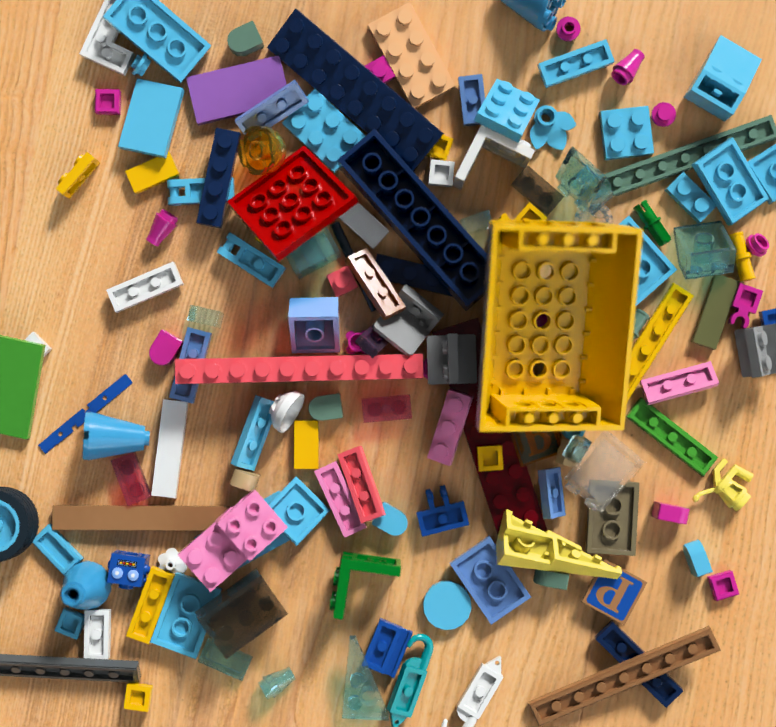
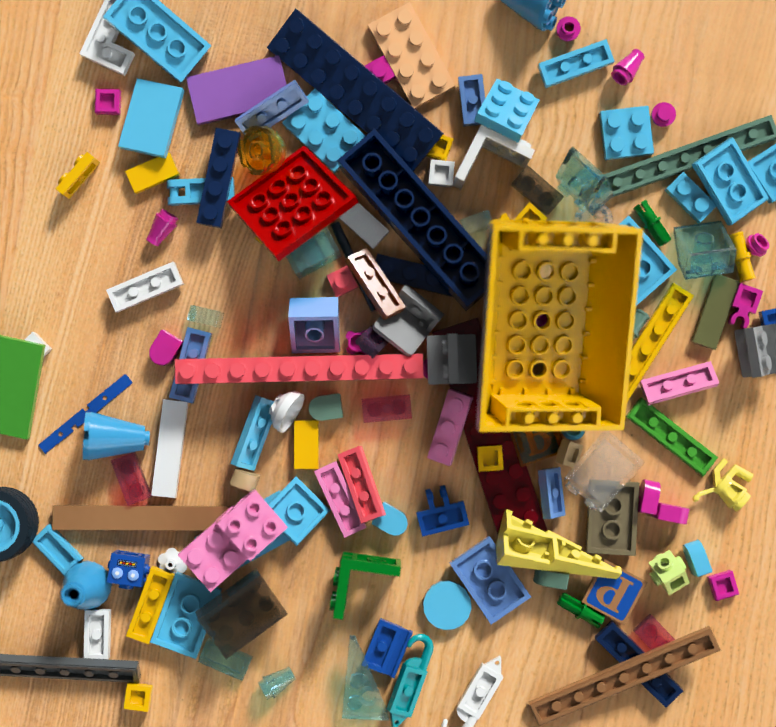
medium azure tile [54,607,84,640] -> none
medium azure plate [130,53,152,77] -> none
medium azure plate [217,232,286,288] -> none
sand green piece [227,21,264,57] -> none
medium azure plate [530,105,576,150] -> none
clear light blue tile [562,435,592,463] -> none
medium azure slope [684,35,762,122] -> none
none -> green axle [557,593,605,628]
none -> clear pink plate [633,614,675,650]
none -> dark pink piece [638,479,661,515]
none -> yellowish green brick [648,550,690,596]

